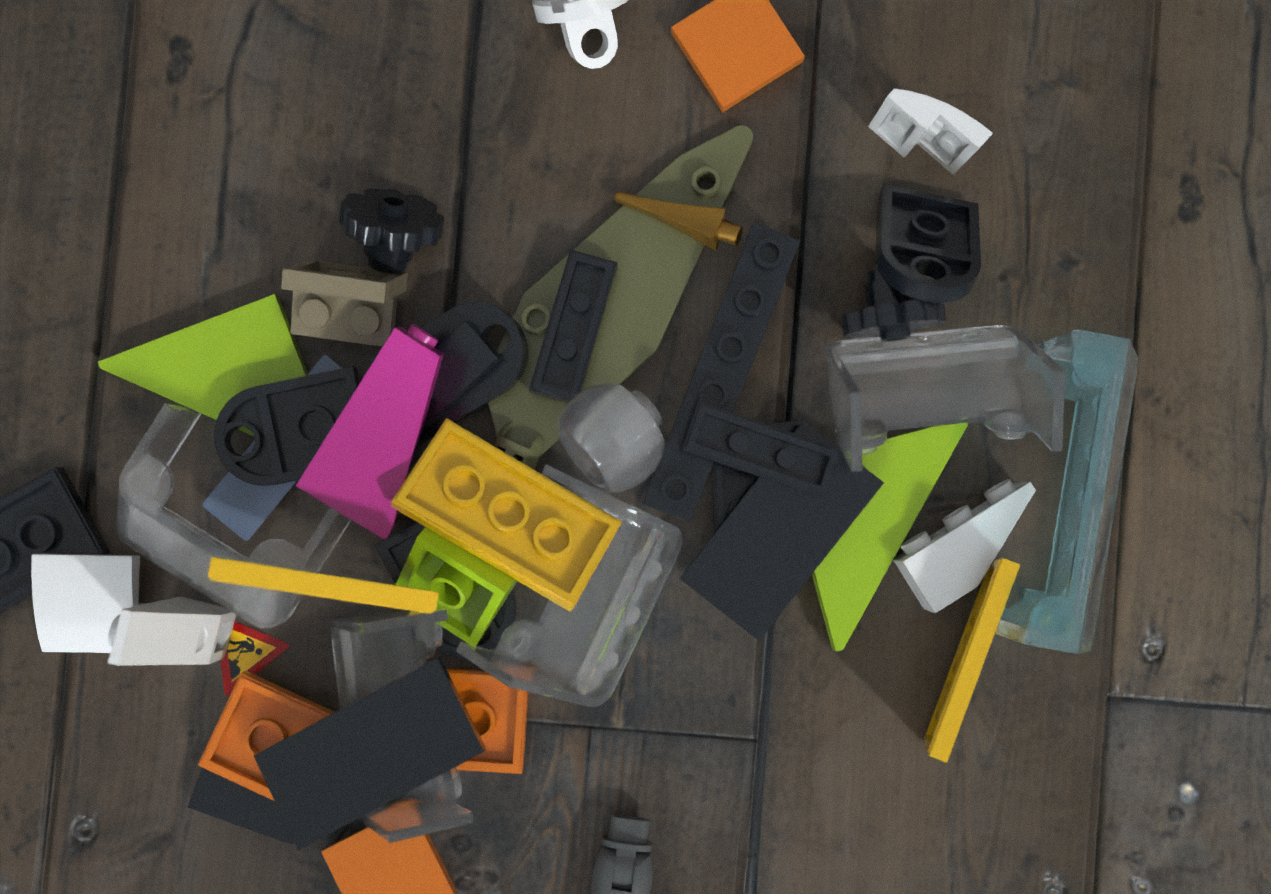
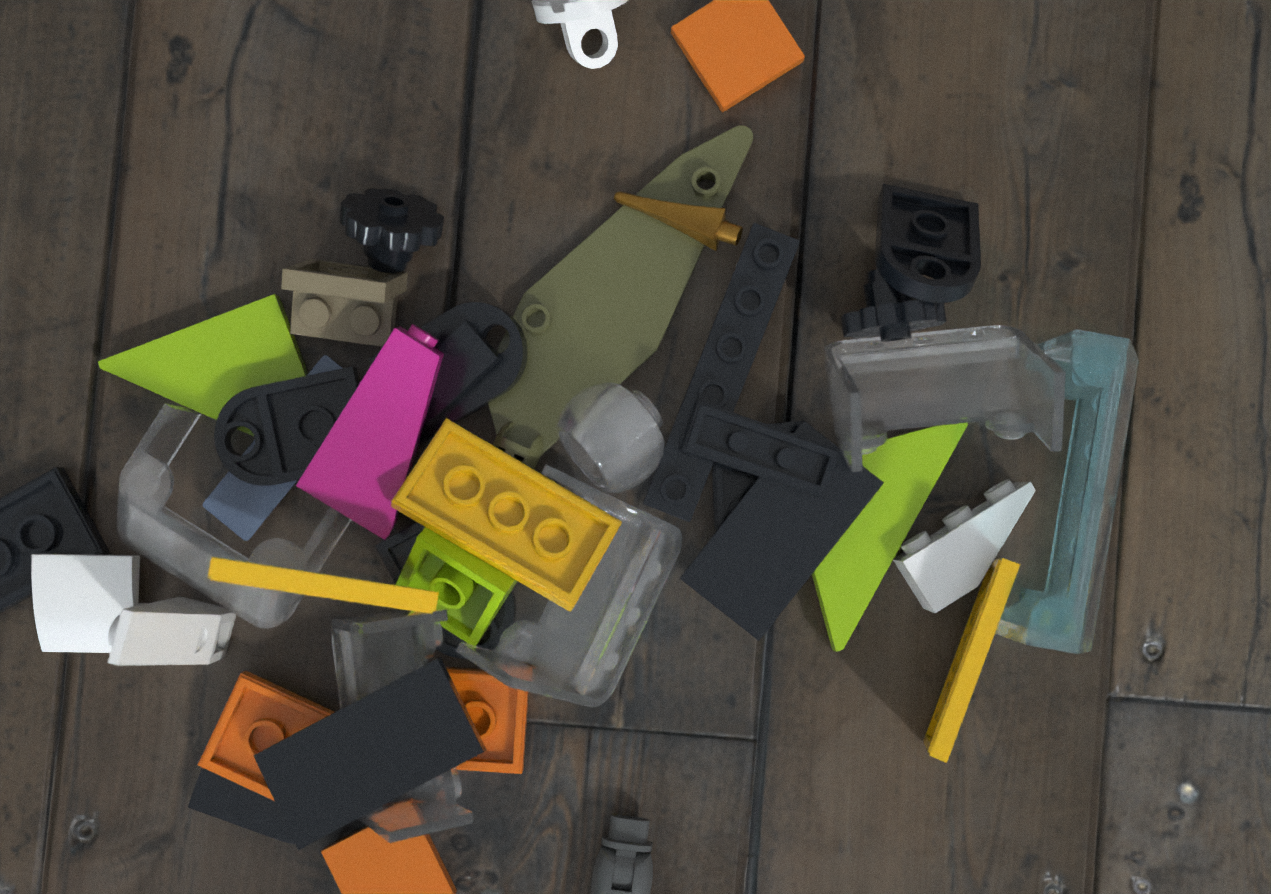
sticker [220,621,290,696] -> none
black tile [529,249,618,406] -> none
white slope [868,88,992,175] -> none

